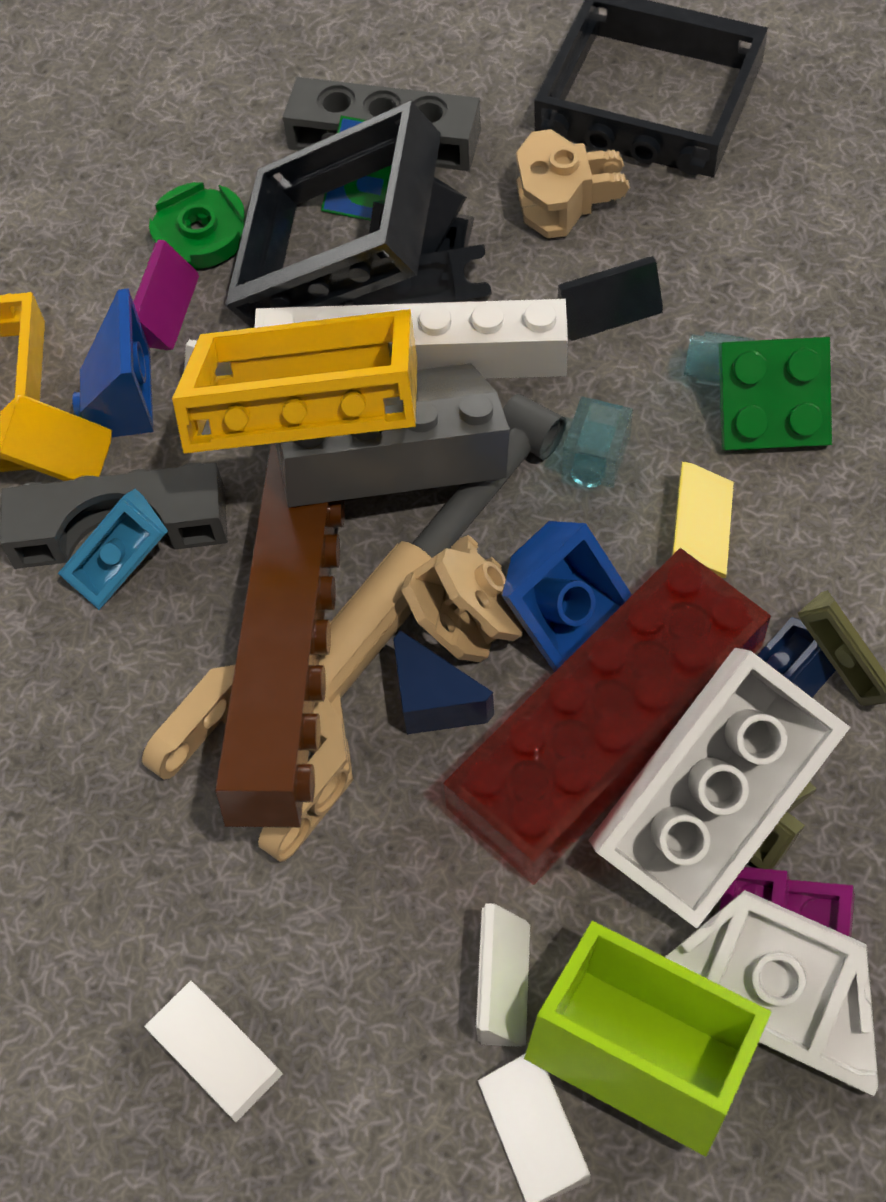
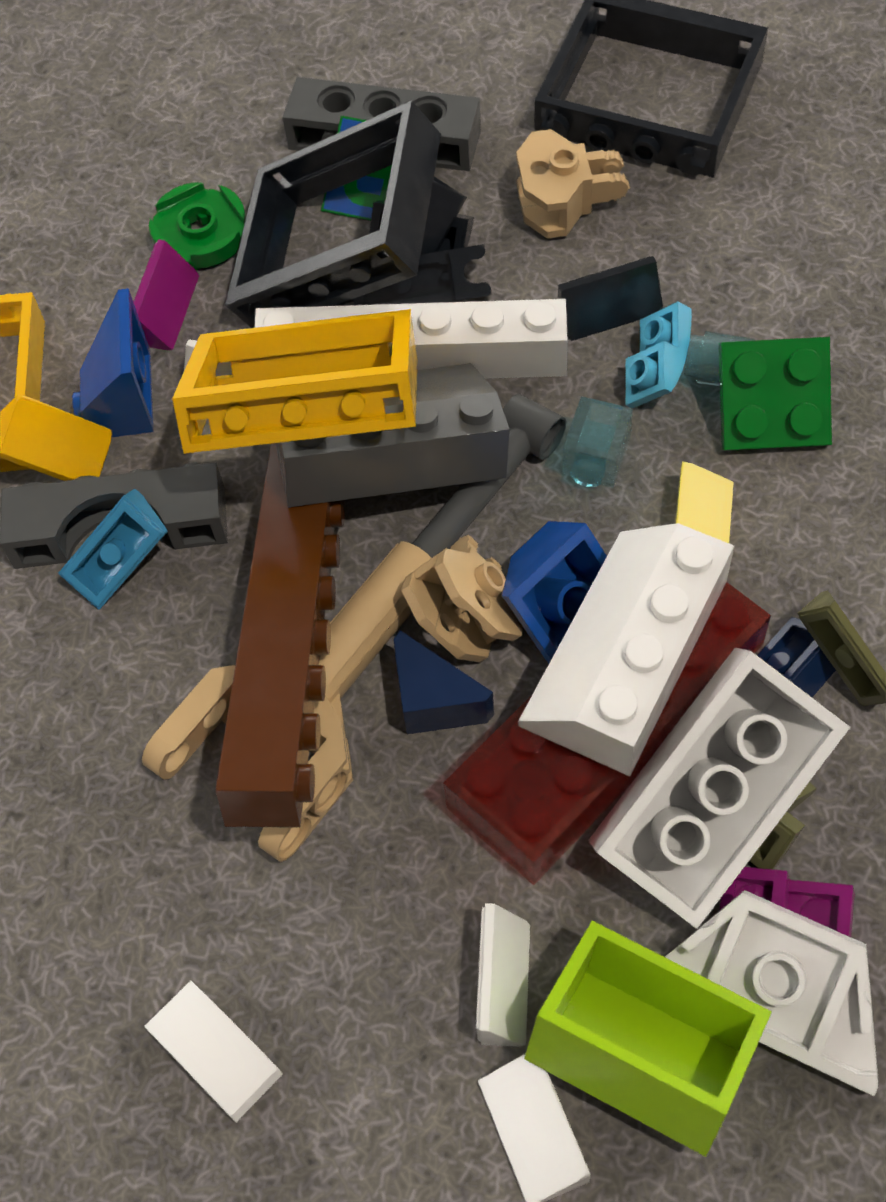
none -> white slope [518,523,734,776]
none -> medium azure slope [625,302,692,409]

